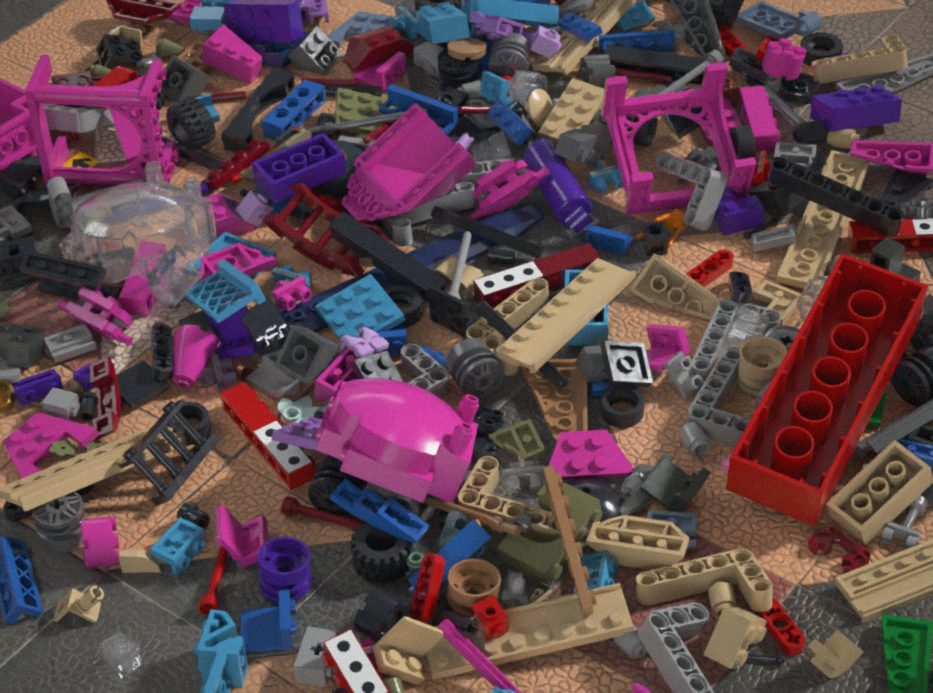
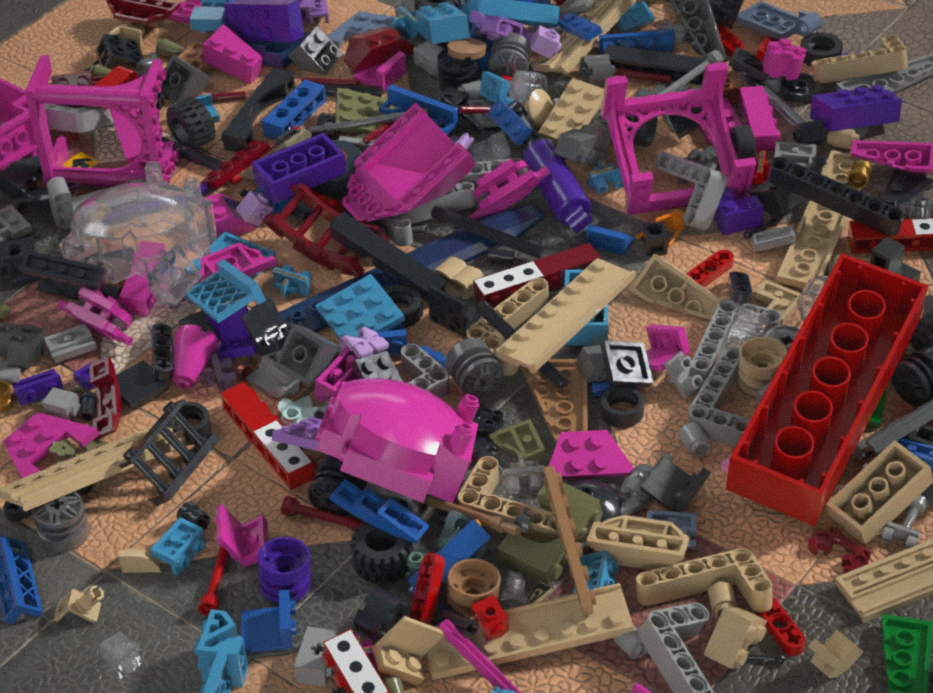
dark pink brick [81,516,120,568] -> none
dark pink hips [272,276,311,312] -> none
light grey piece [447,231,471,299] -> none
none -> pearl gold wheel [847,160,872,189]

